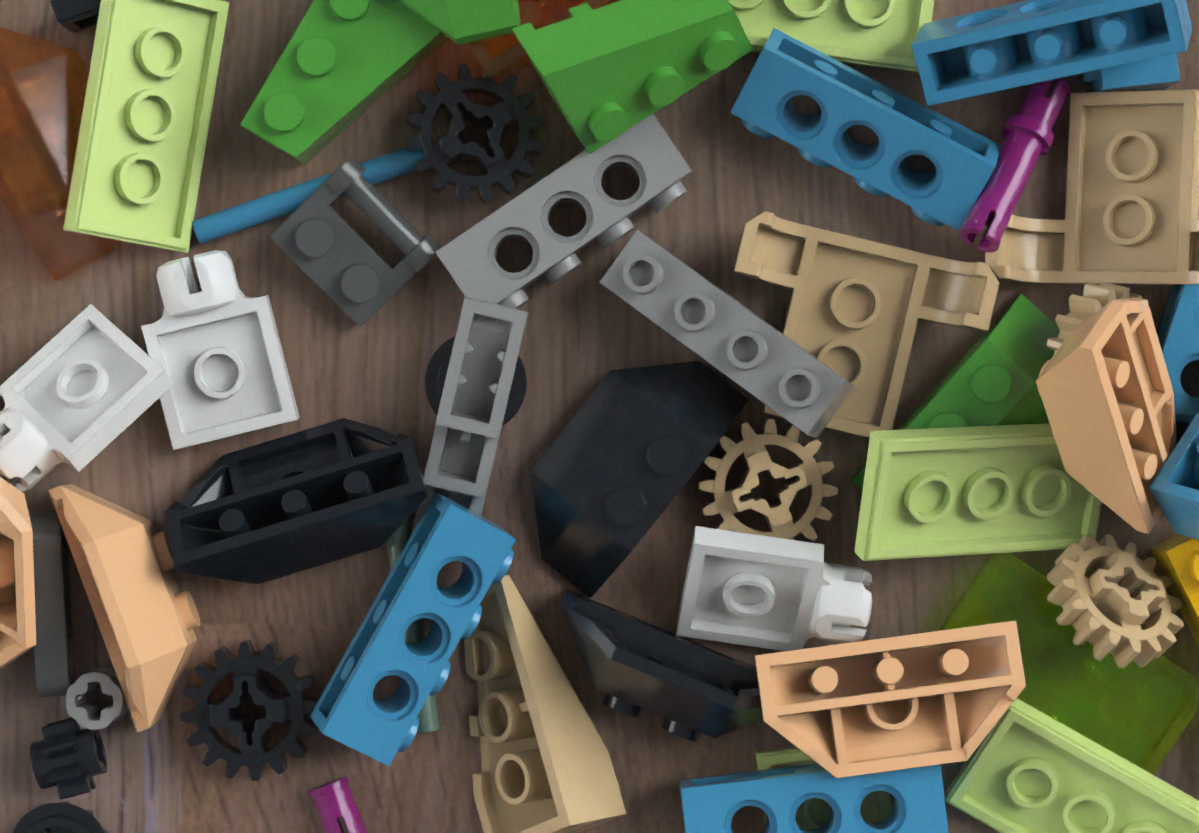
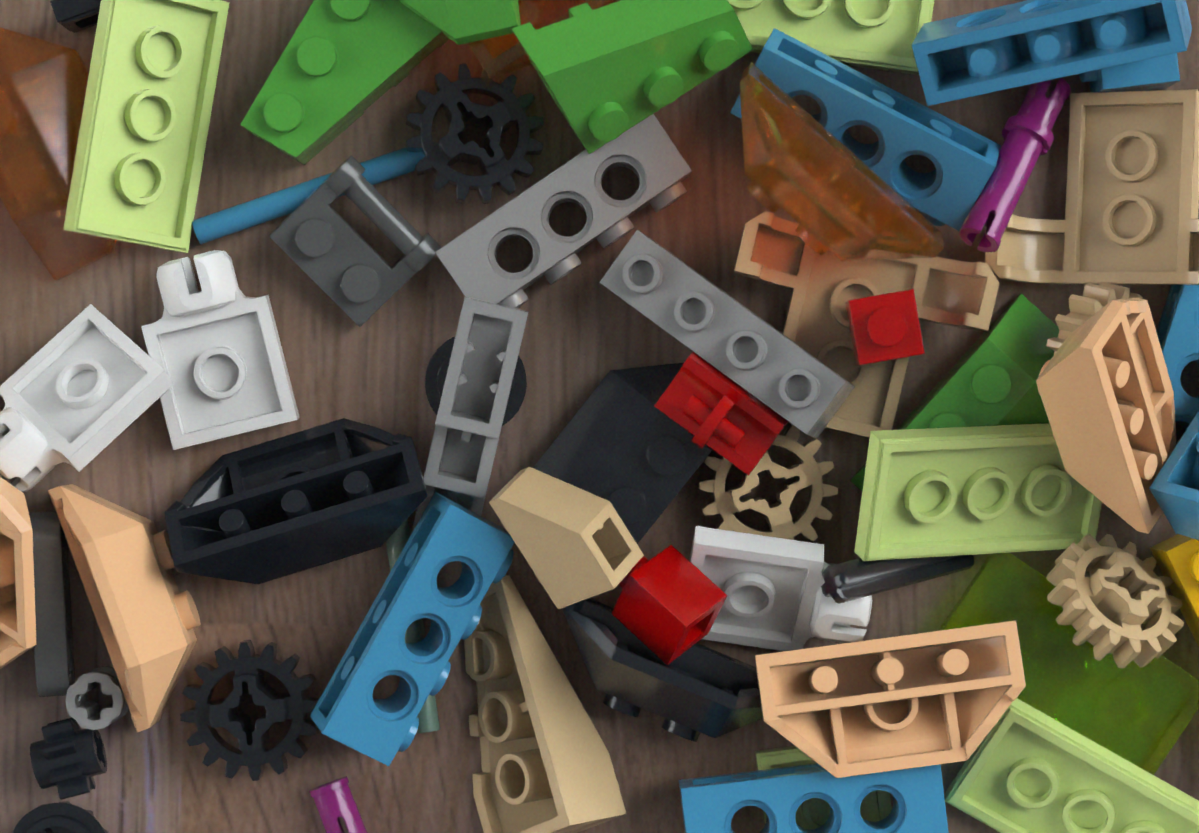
none -> tan slope [489,467,644,609]
none -> red brick [612,545,728,665]
none -> red hips [654,352,788,476]
none -> clear orange wedge [740,62,944,262]
none -> black axle [821,555,975,604]
none -> red brick [845,289,925,366]

